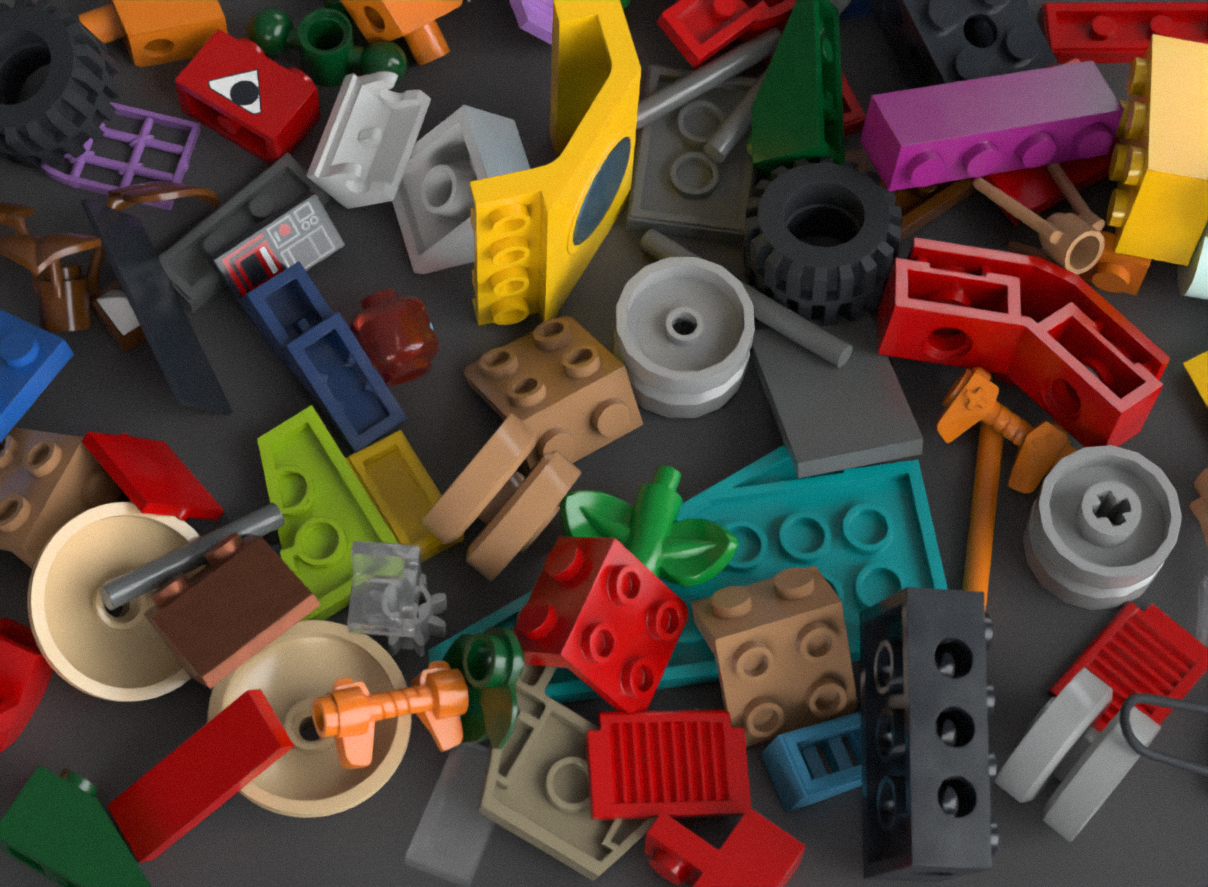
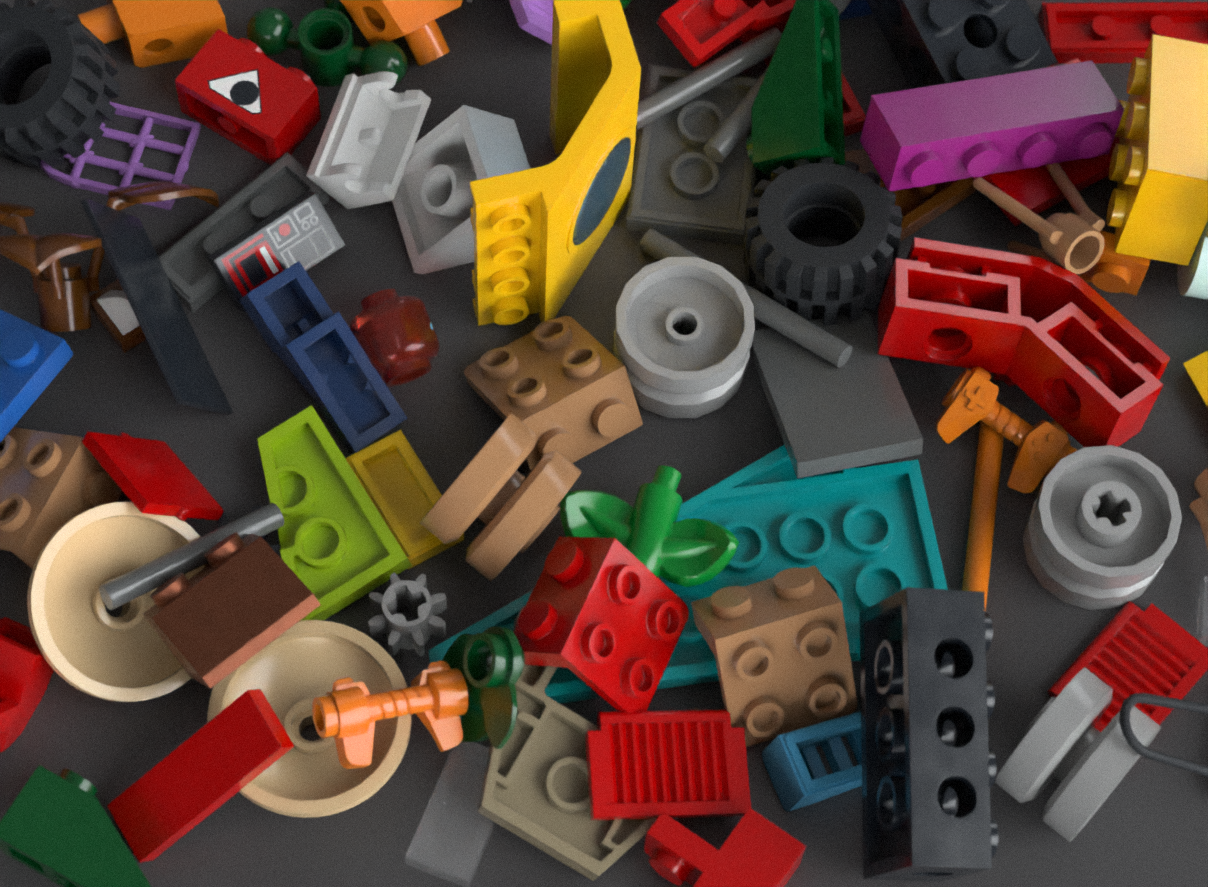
clear panel [347,541,422,638] -> none

